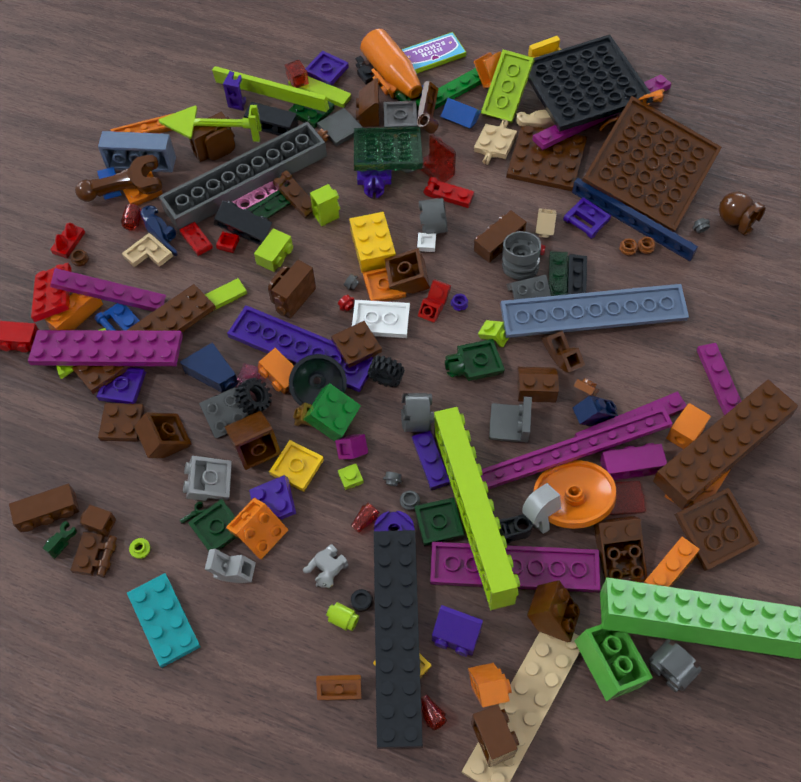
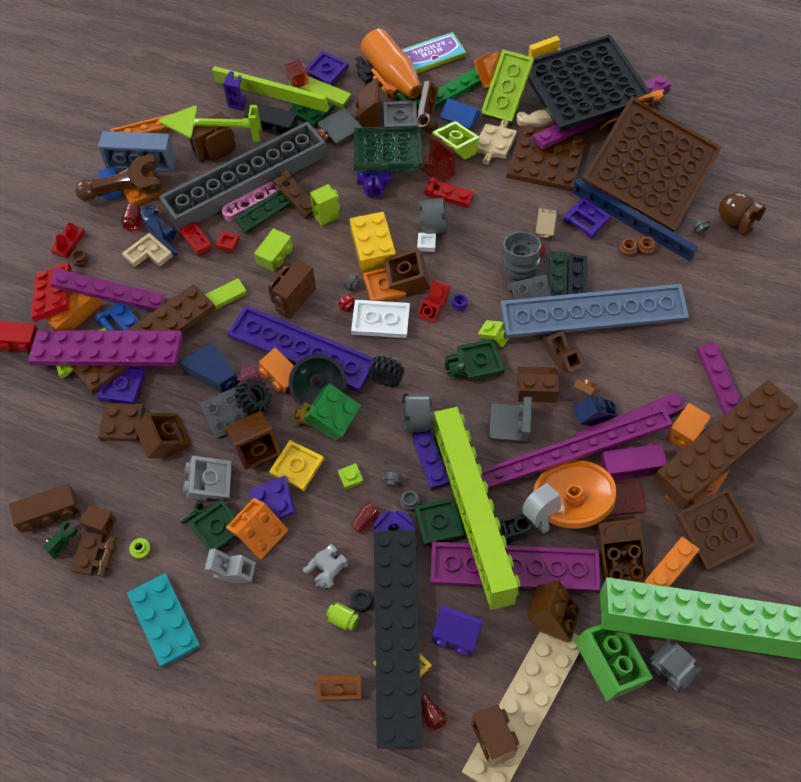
black brick [214,201,272,245] -> none
reddish brown plate [331,321,382,368] -> none
magenta panel [335,434,368,459] -> none
orange brick [468,663,512,707] -> none
reddish brown brick [474,210,527,263] -> none
none -> lime slope [432,121,480,160]

